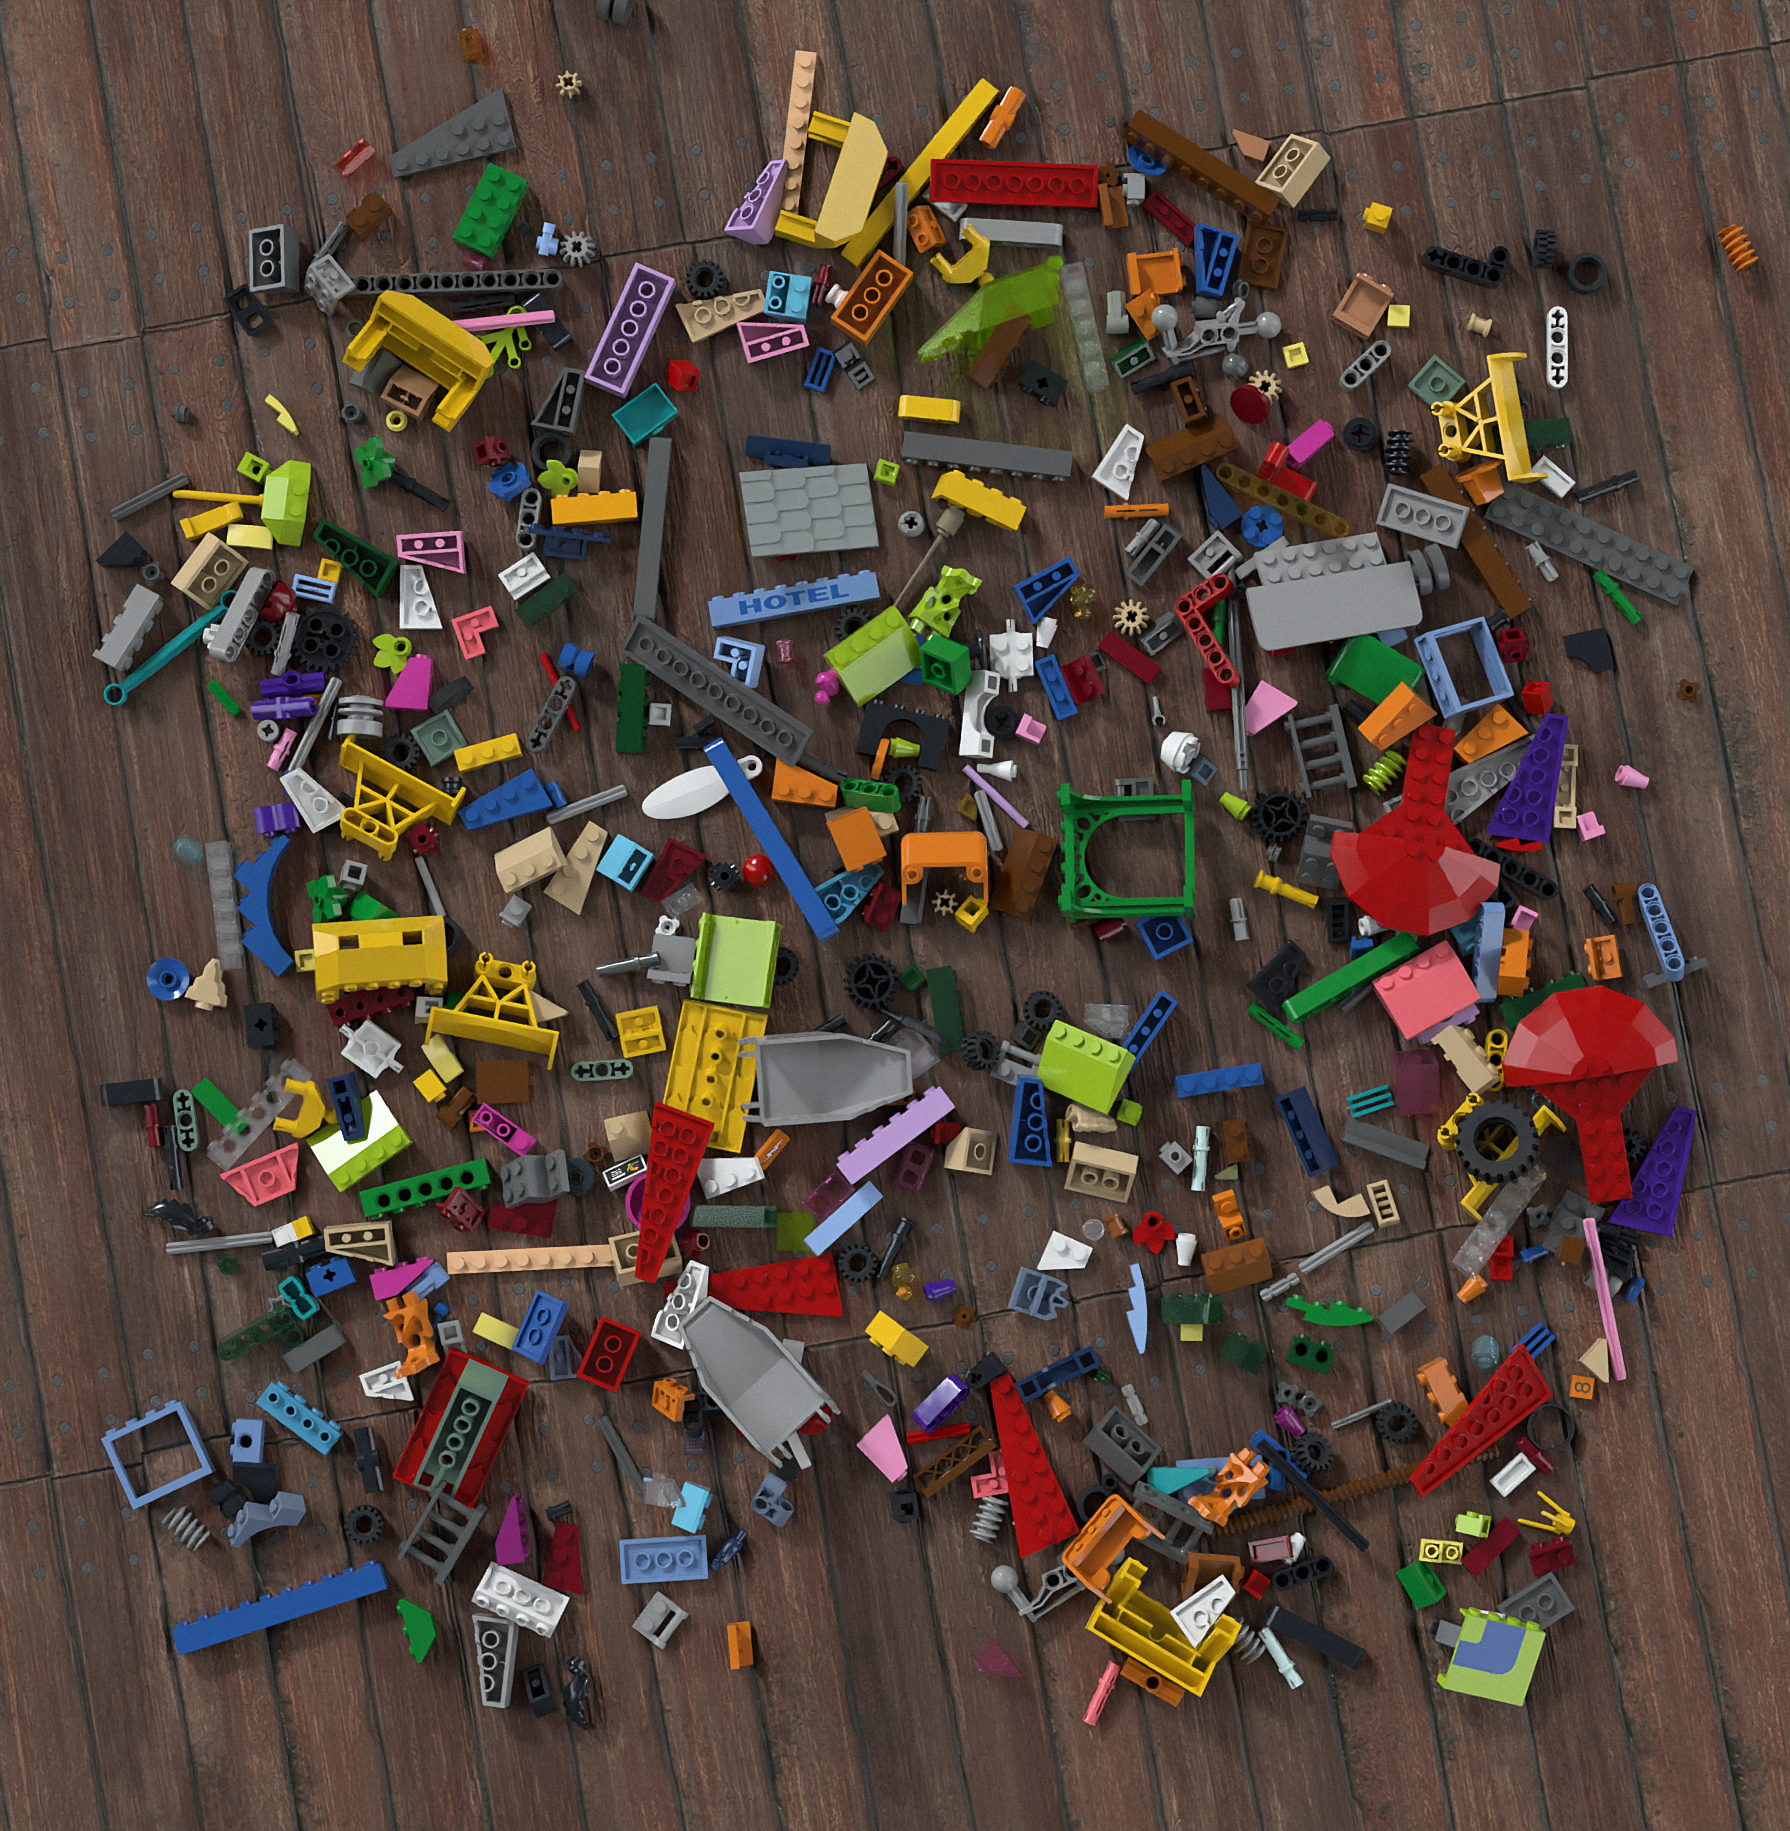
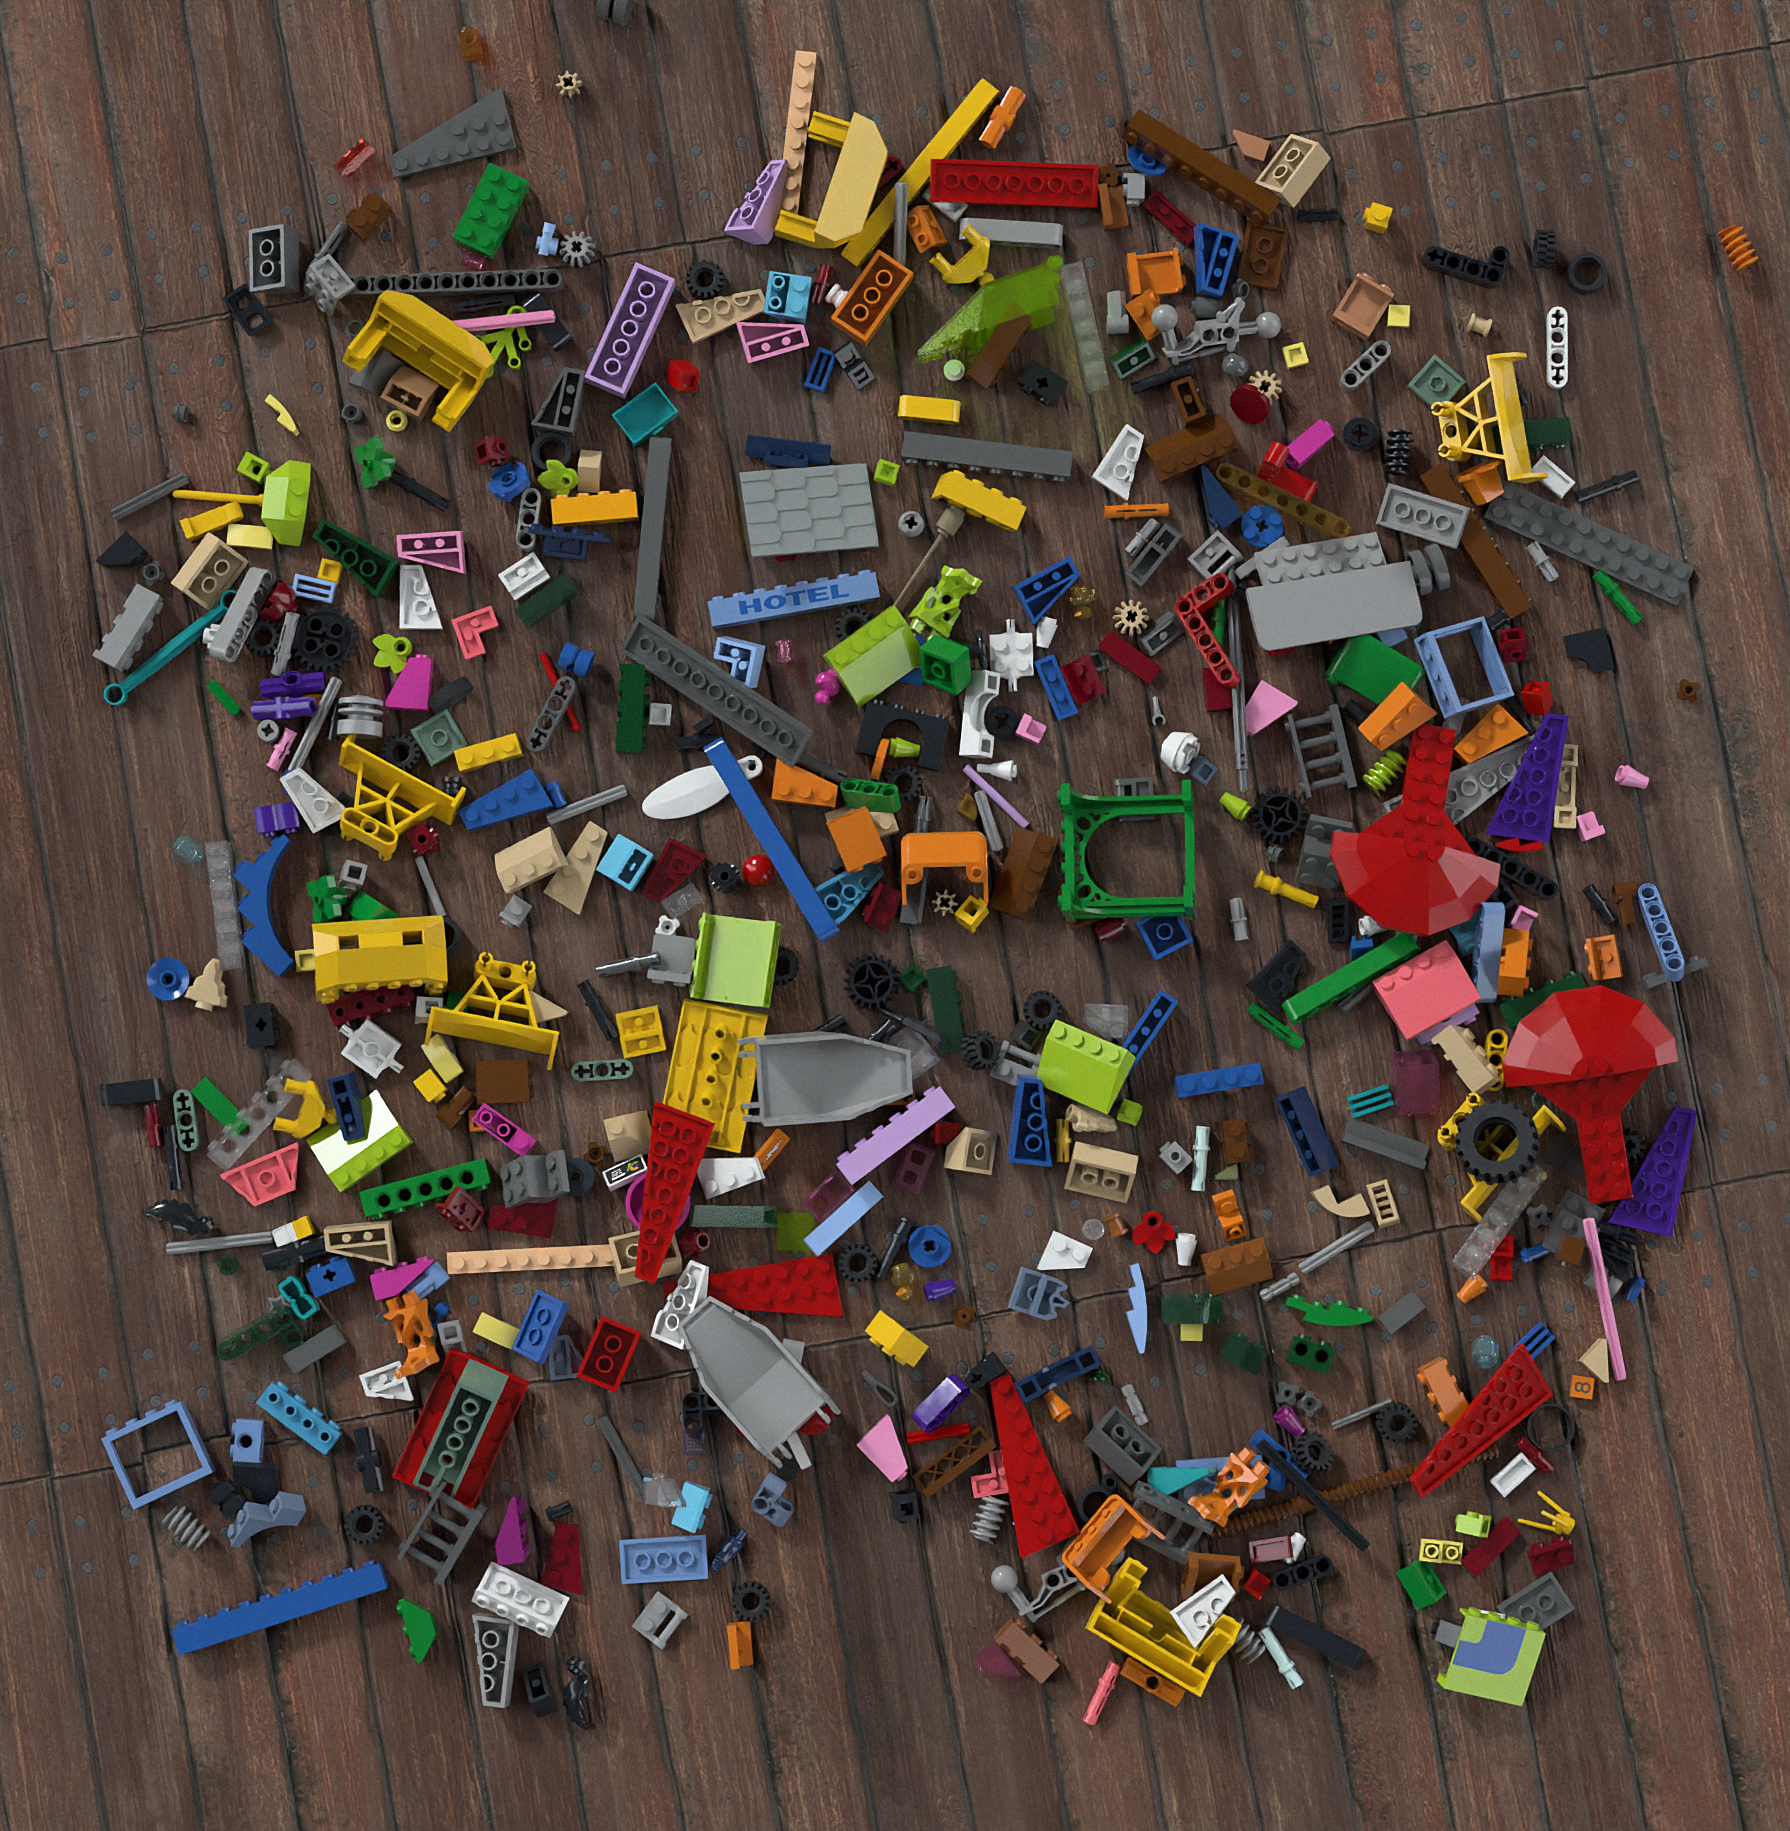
orange bracket [651,1378,695,1422] -> none
none -> black tyre [731,1581,771,1622]
none -> blue plate [908,1225,951,1267]
none -> plate [944,360,965,381]
none -> dark orange wedge [994,1617,1059,1684]

